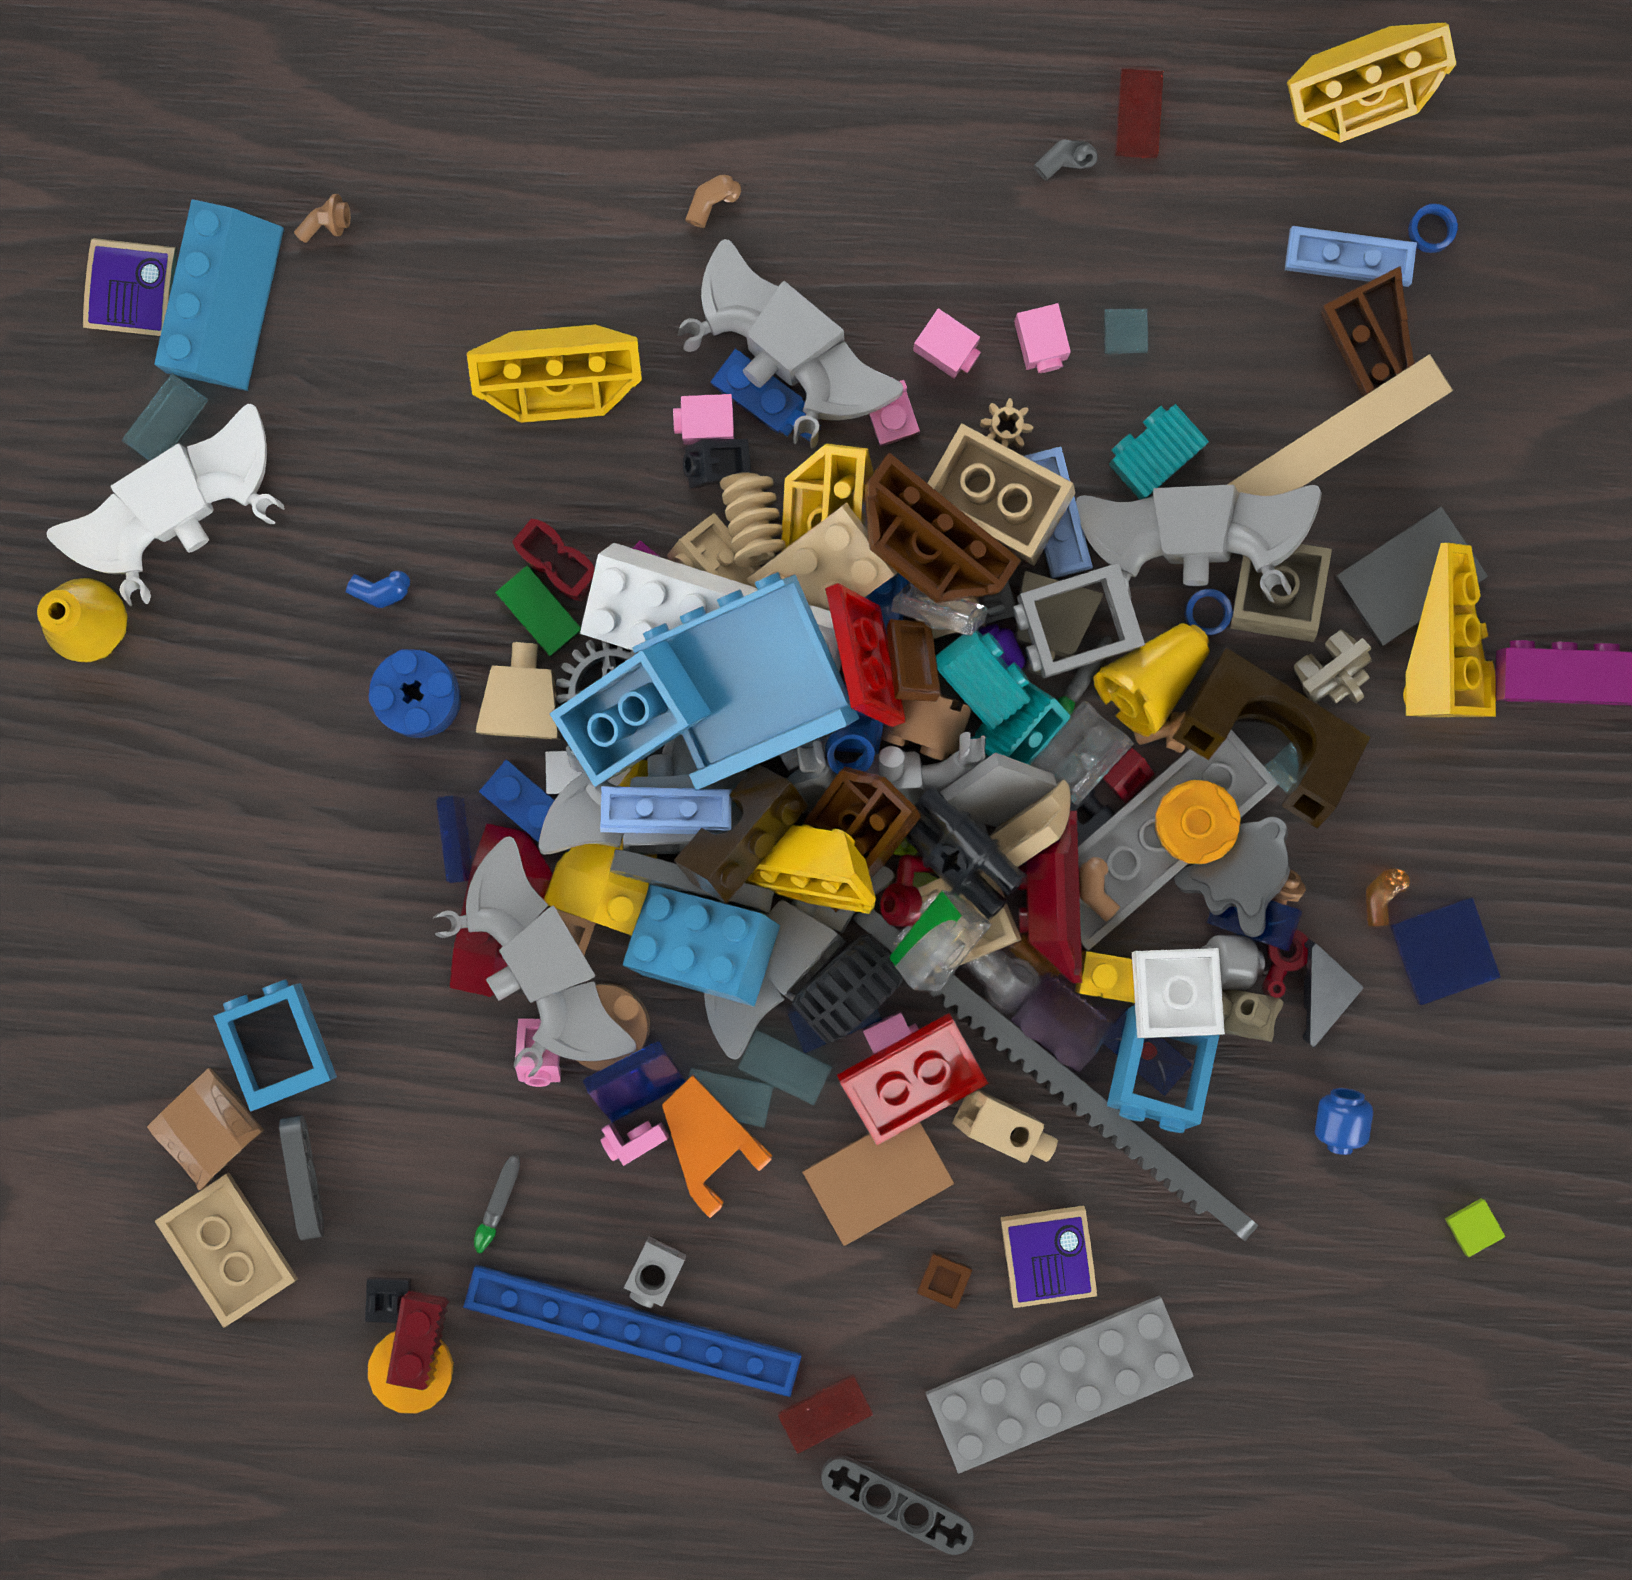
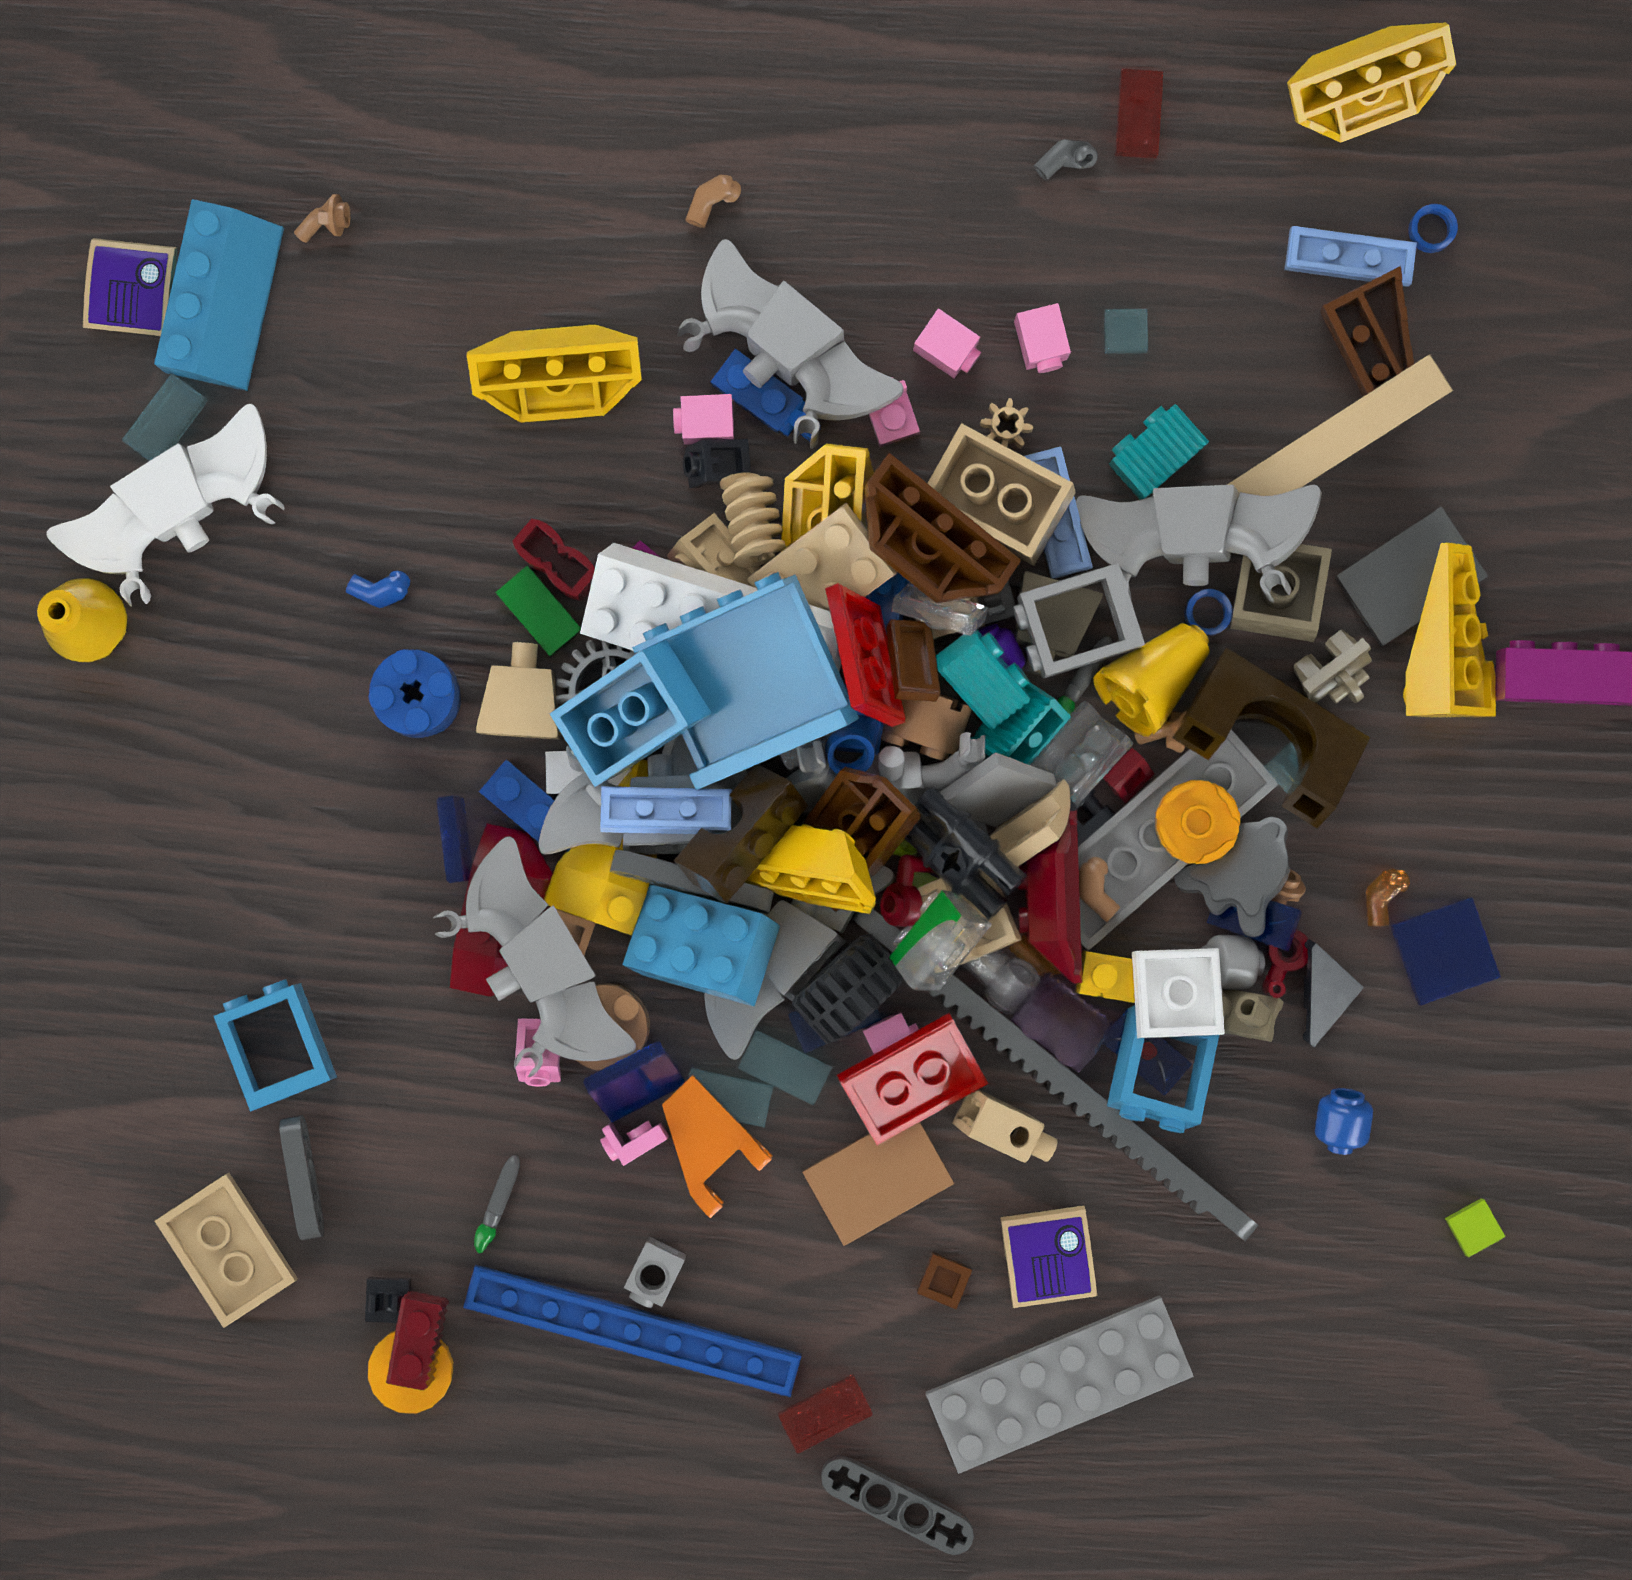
medium nougat slope [147,1068,265,1191] -> none

